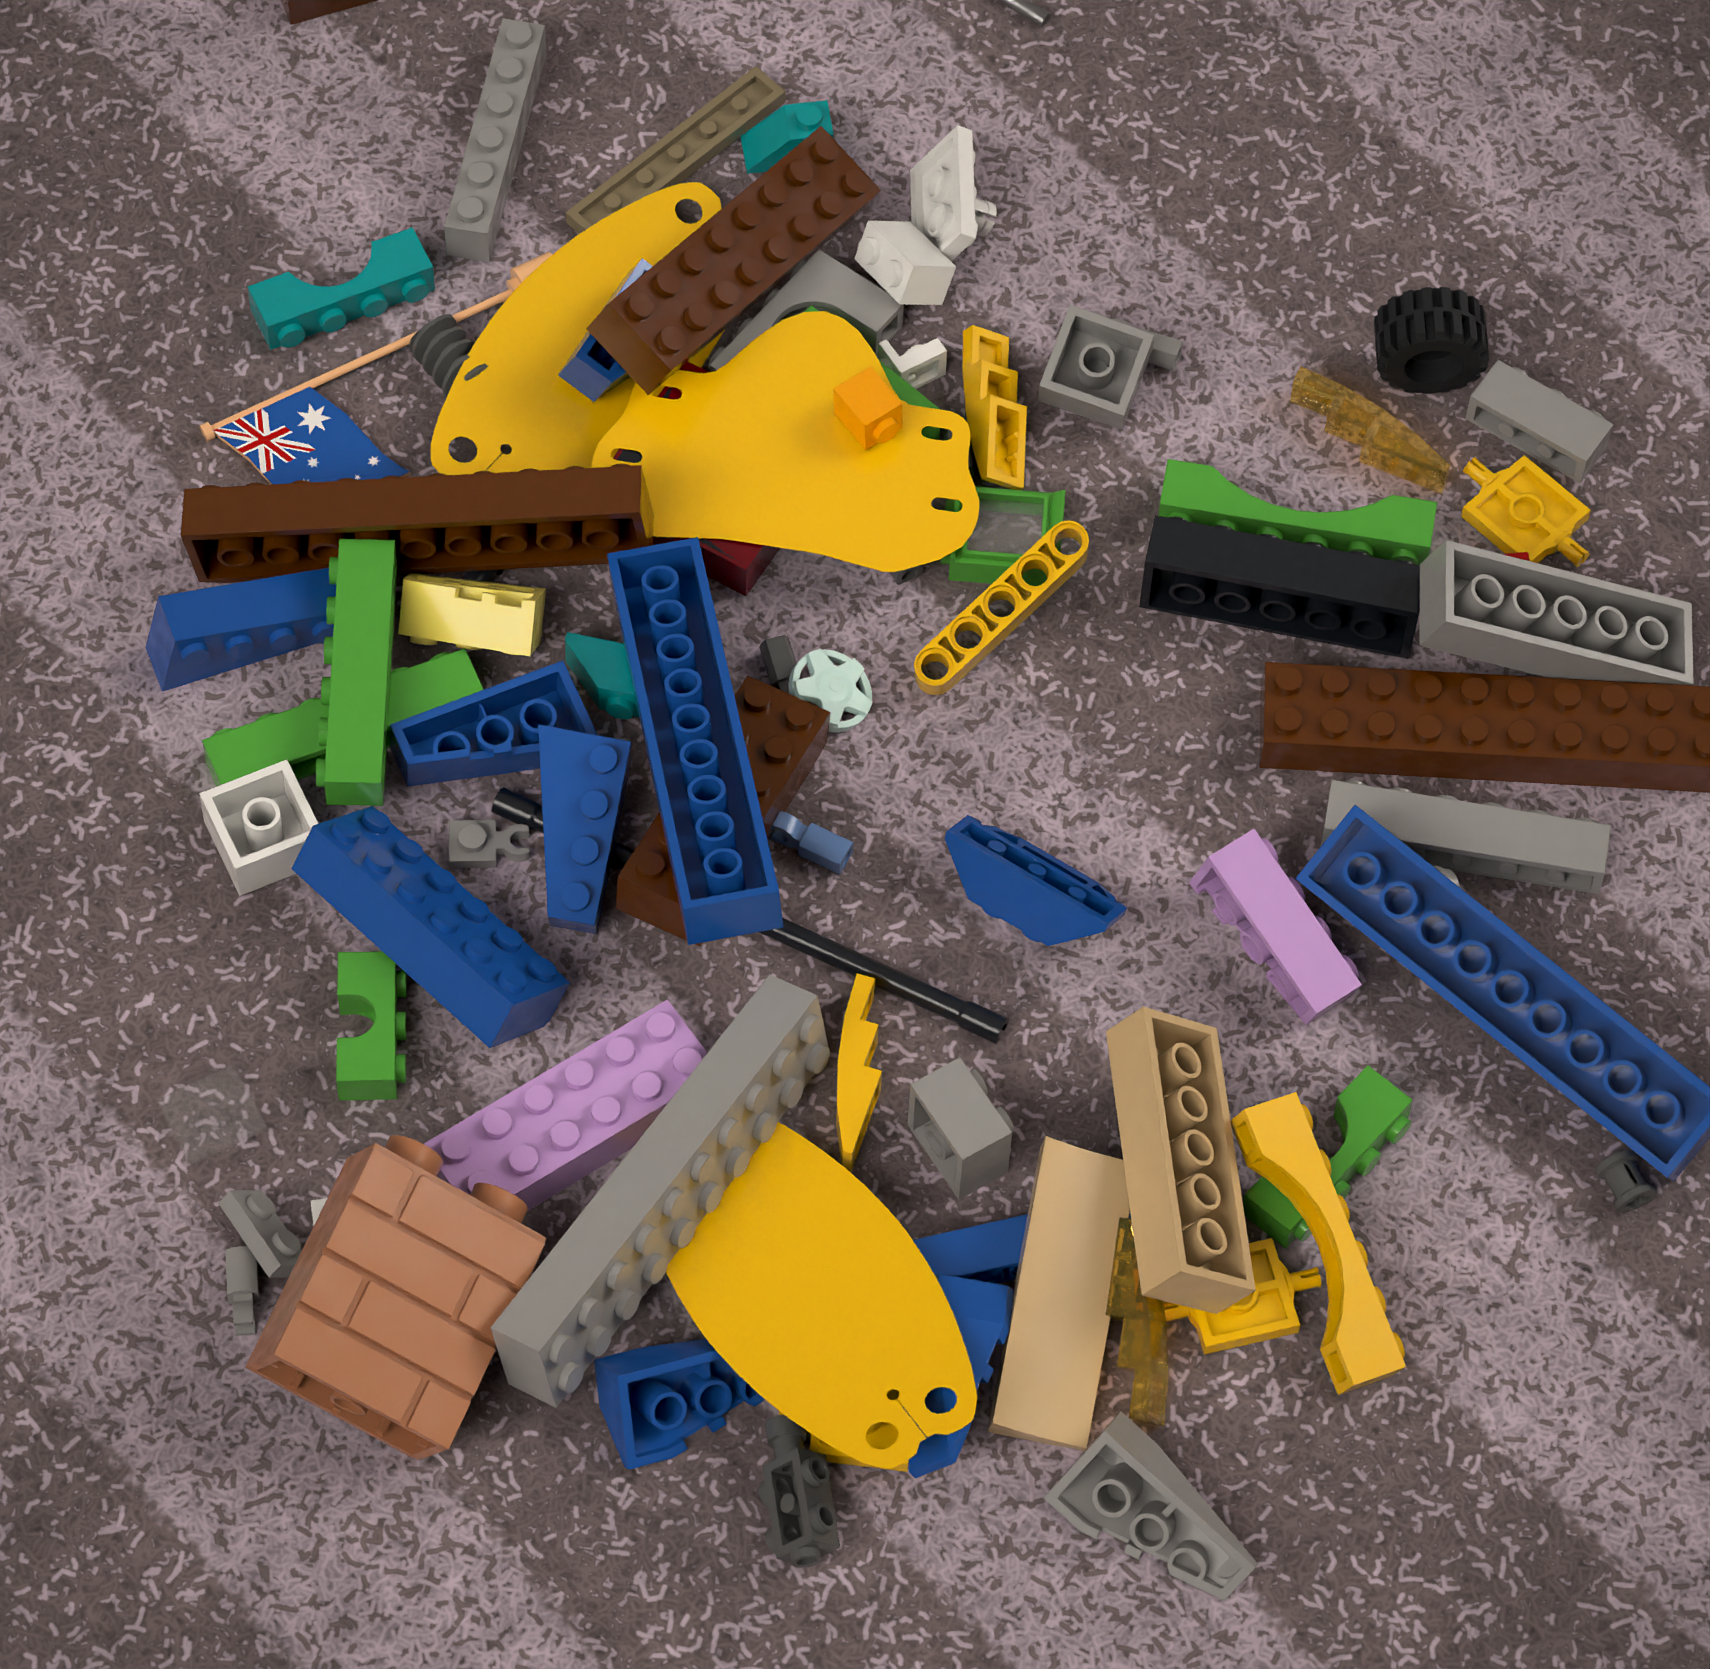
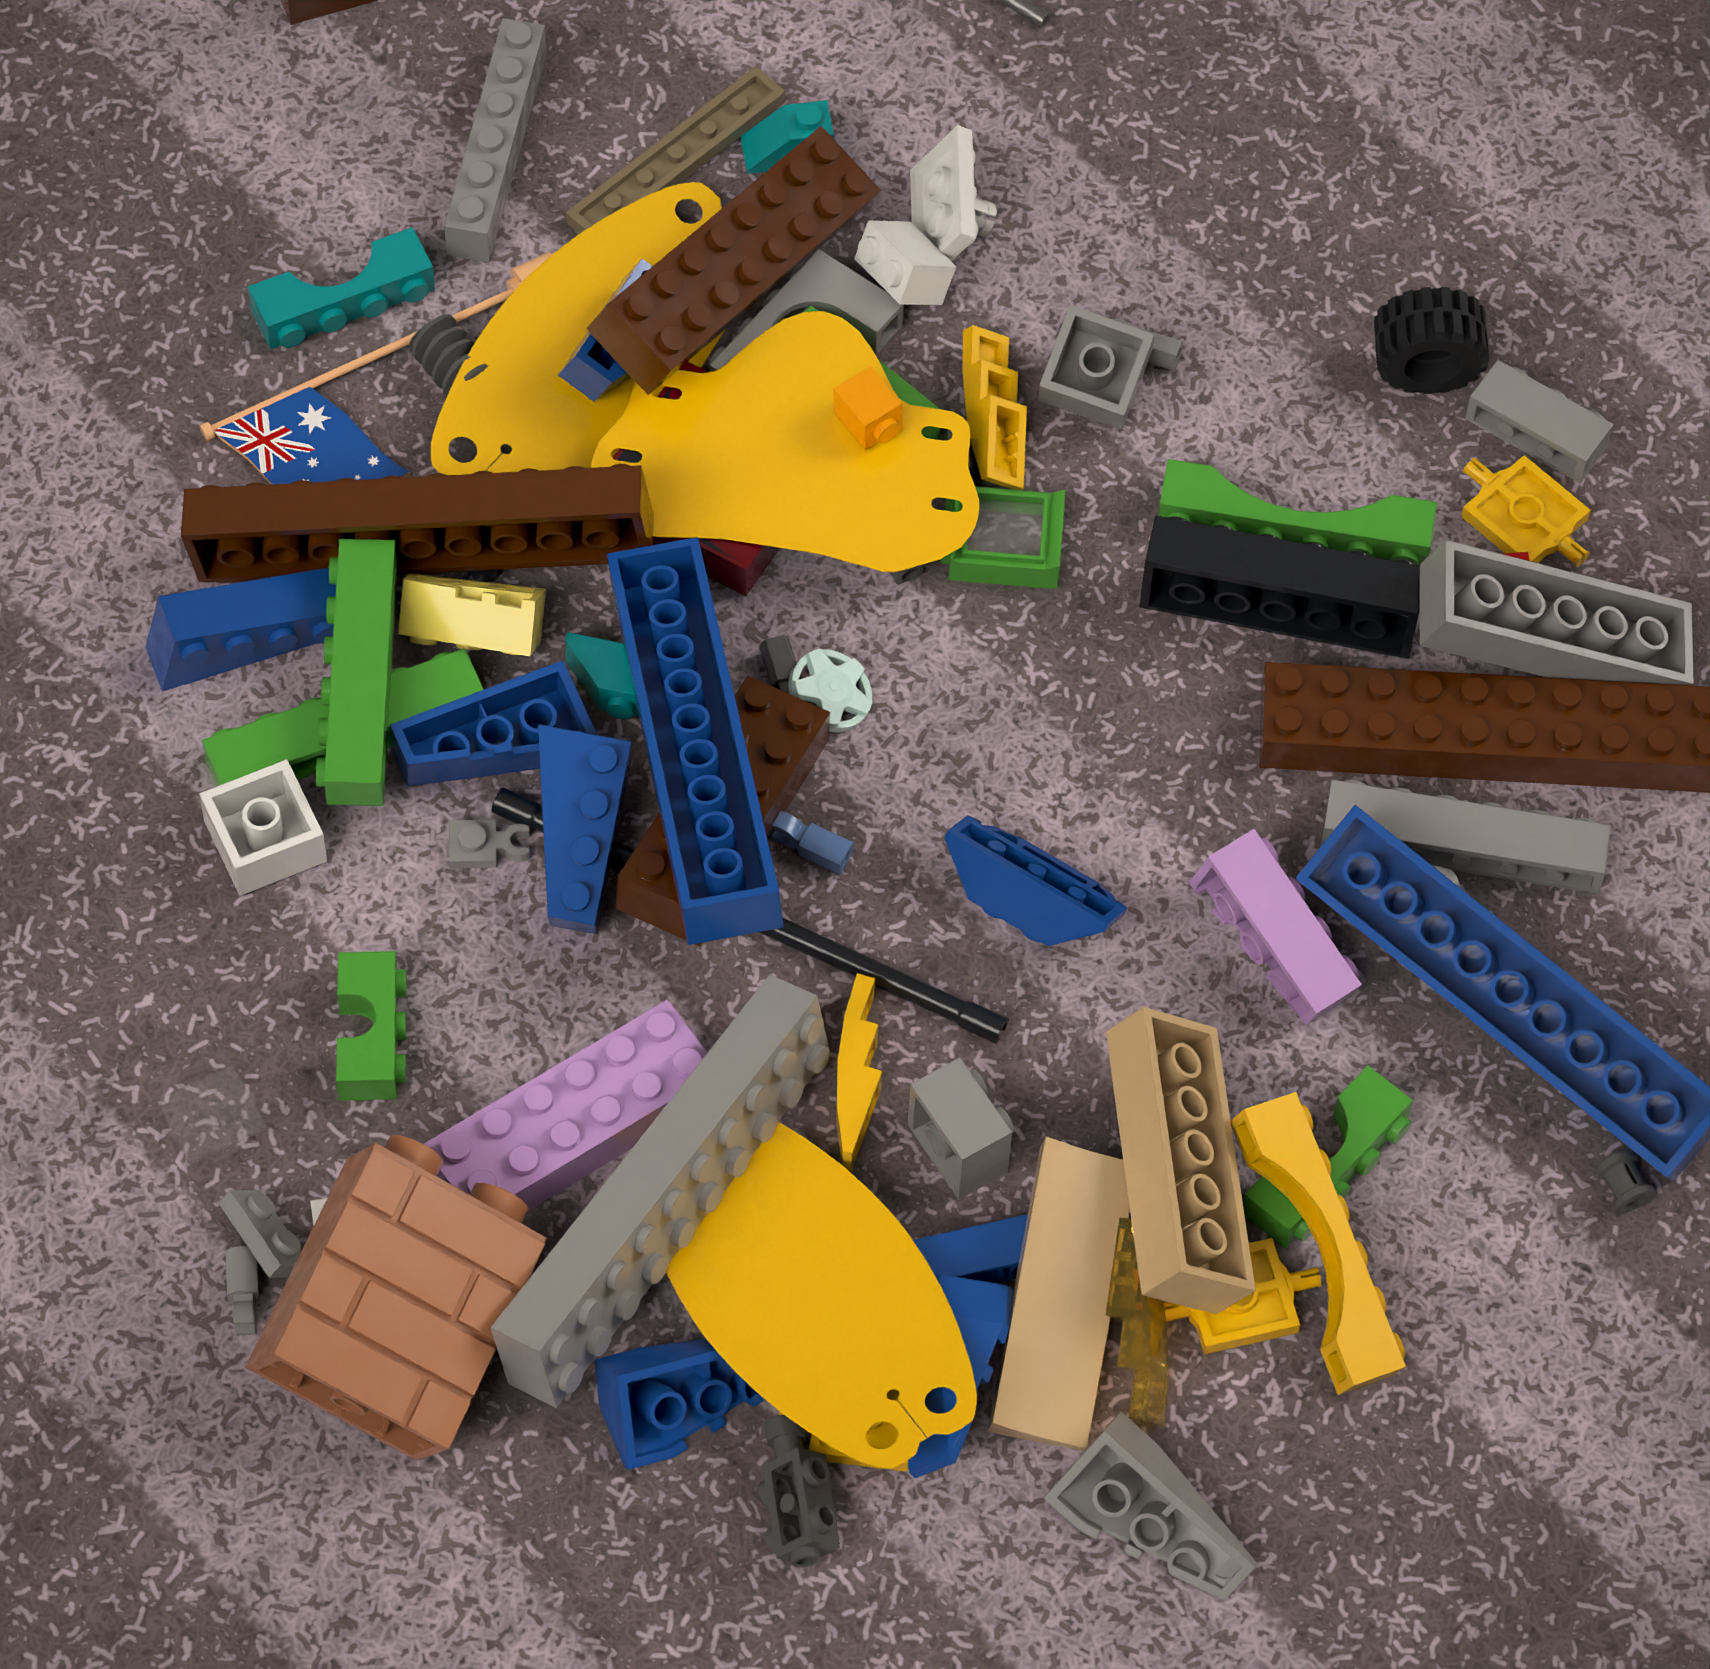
blue brick [291,806,570,1048] -> none
white bracket [877,338,947,389] -> none
yellow beam [914,520,1089,695] -> none
clear yellow slope [1290,366,1450,494] -> none

